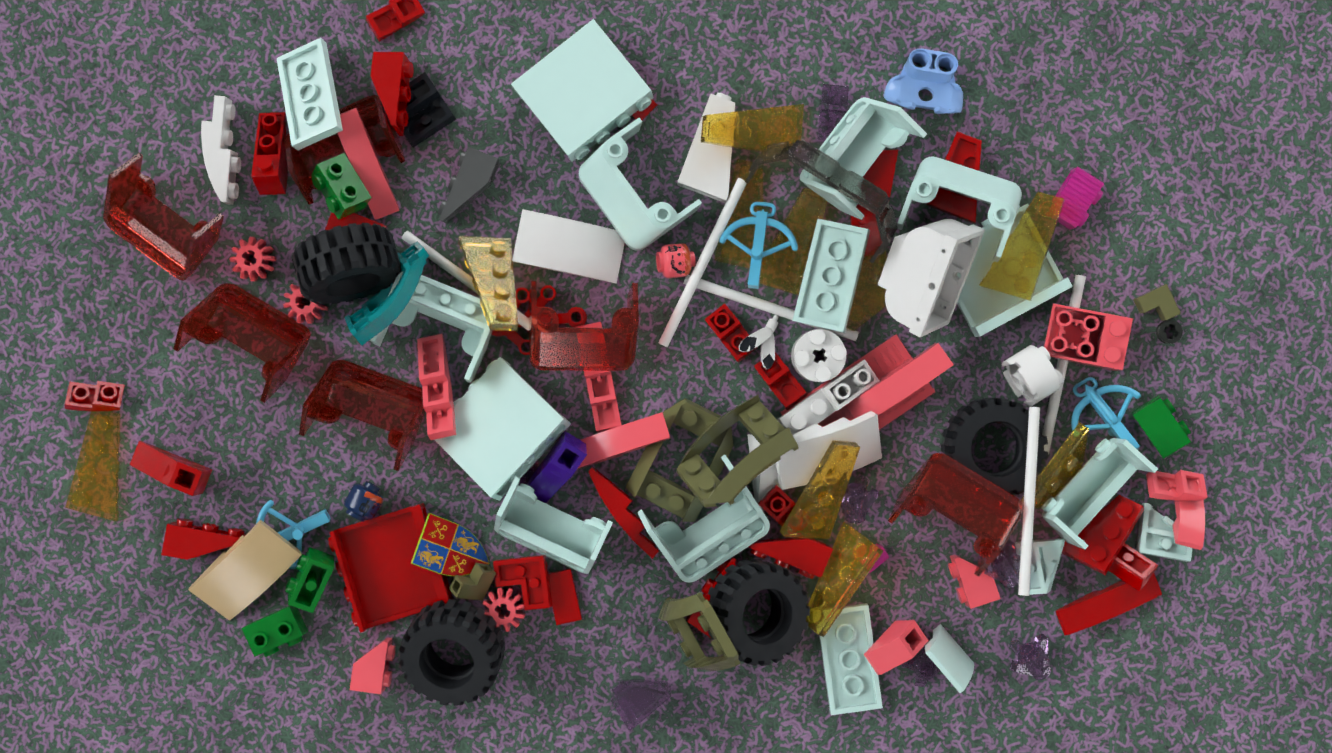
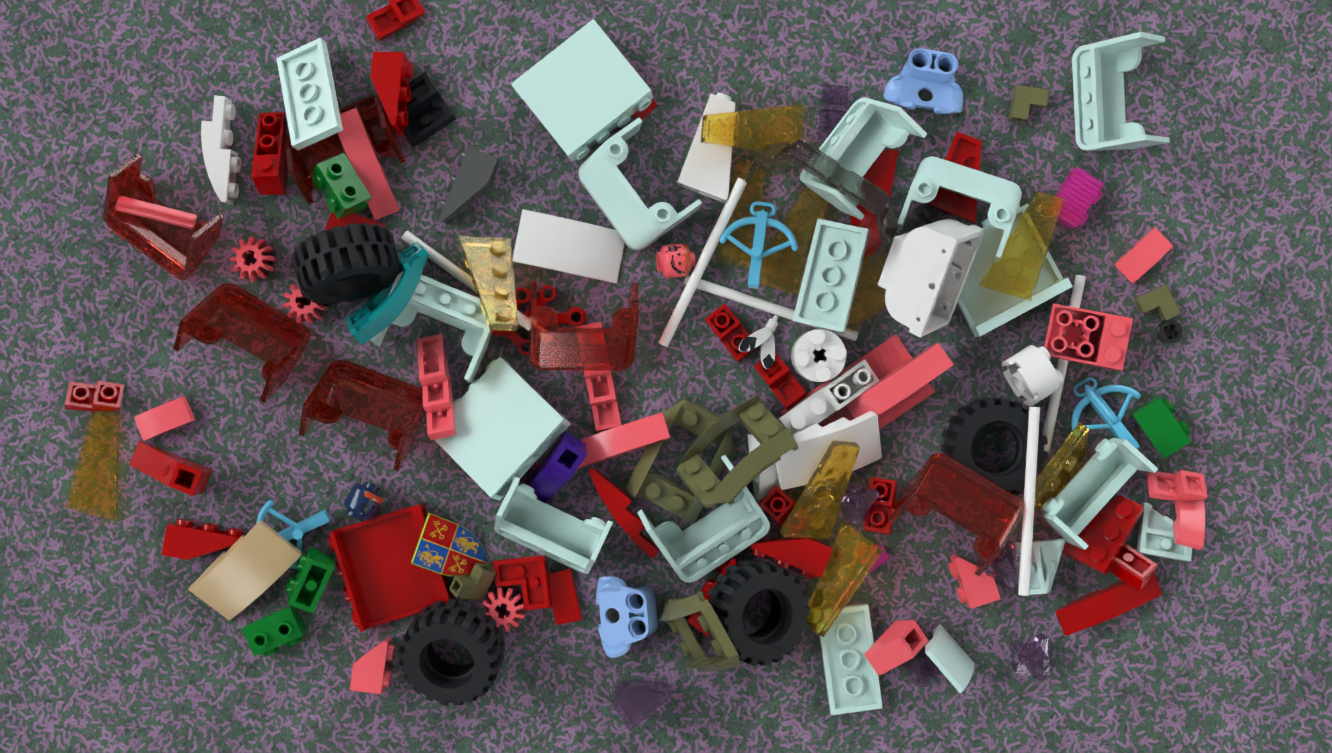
none -> coral axle [116,196,197,229]
none -> coral slope [134,396,195,441]
none -> light blue piece [596,577,658,658]
none -> red slope [863,477,897,536]
none -> olive piece [1008,85,1049,122]
none -> light aqua windscreen [1072,32,1170,151]
none -> coral slope [1114,227,1173,284]

